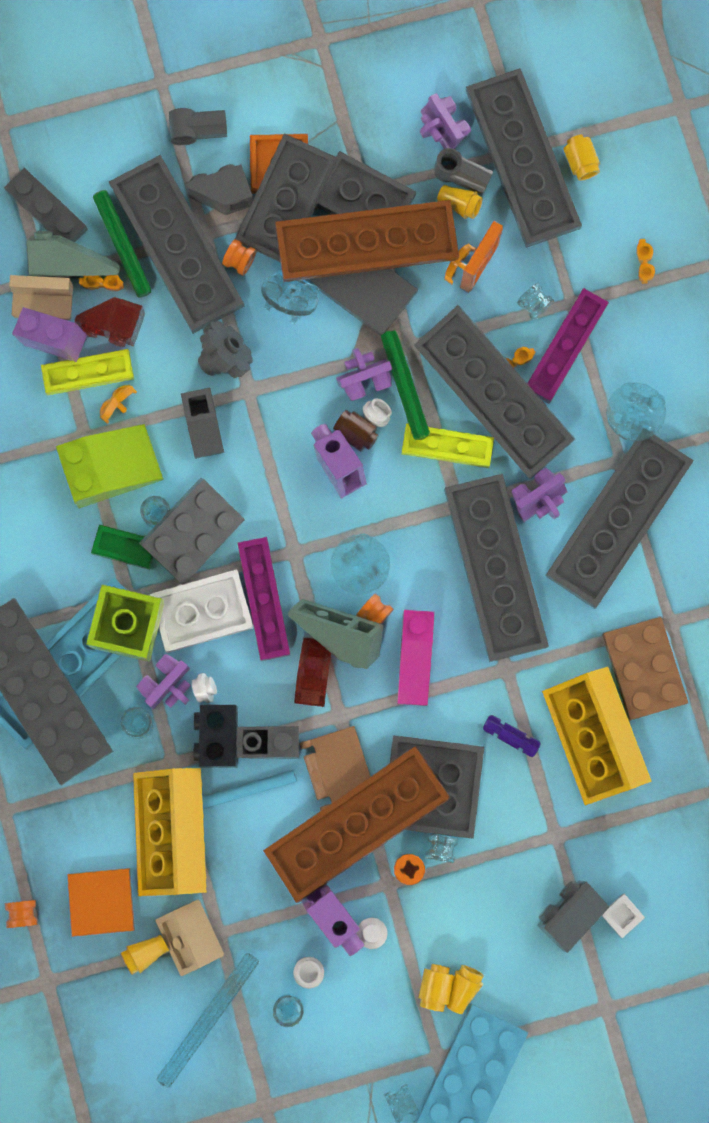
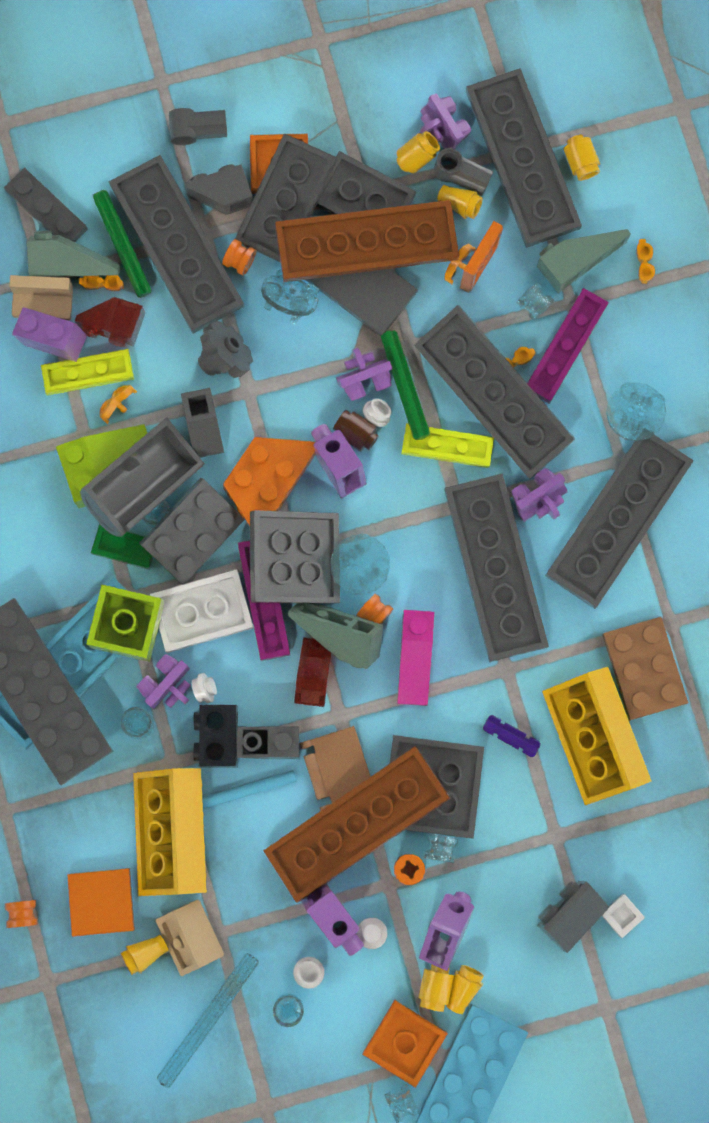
none -> dark grey container [80,417,205,537]
none -> orange wing [223,437,316,526]
none -> dark grey plate [250,510,340,604]
none -> orange tile [362,999,448,1088]
none -> yellow brick [396,131,440,174]
none -> medium lavender torso [419,891,474,971]
none -> sand green slope [537,229,631,293]

